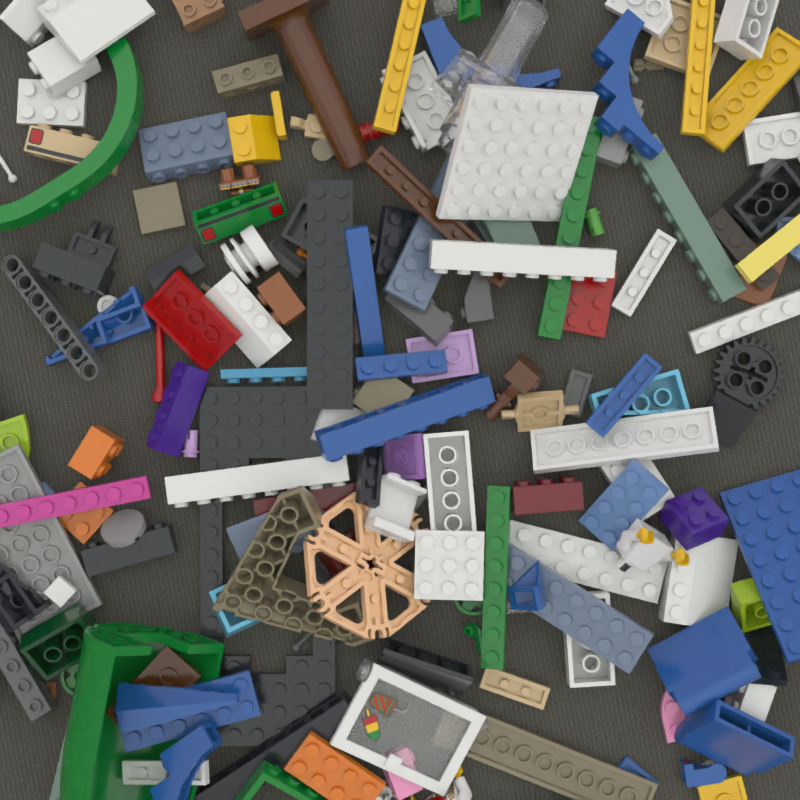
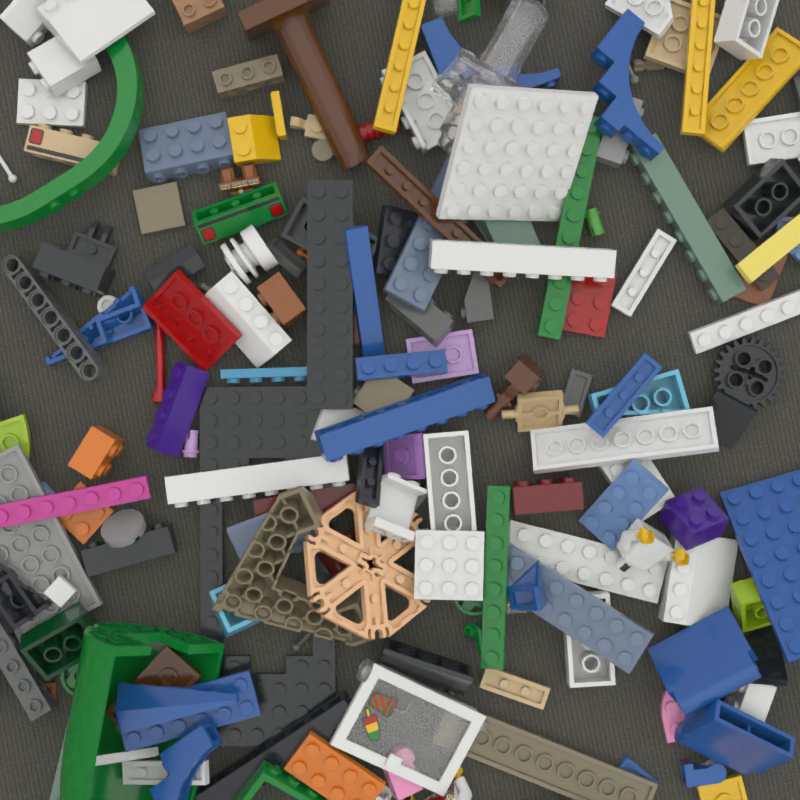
none -> white tile [95,747,159,766]

